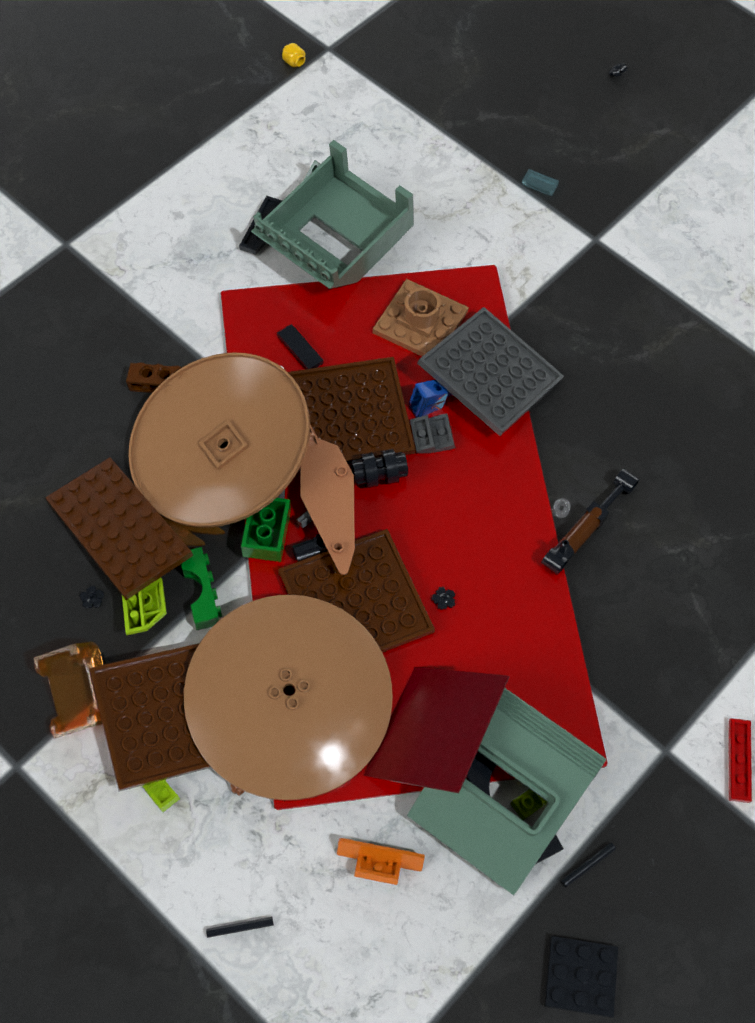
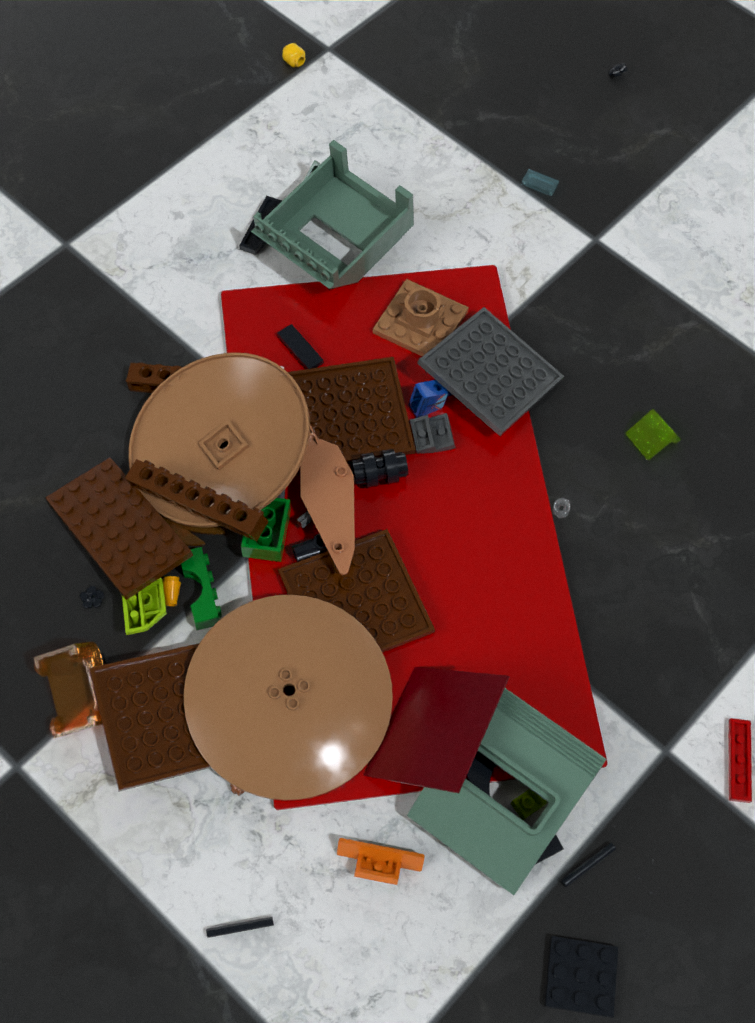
lime slope [142,780,180,812] -> none
black plant [432,587,456,610] -> none
black piece [541,468,640,575] -> none
none -> reddish brown brick [125,459,268,542]
none -> light orange cone [163,576,181,607]
none -> clear neon green bracket [626,409,681,460]

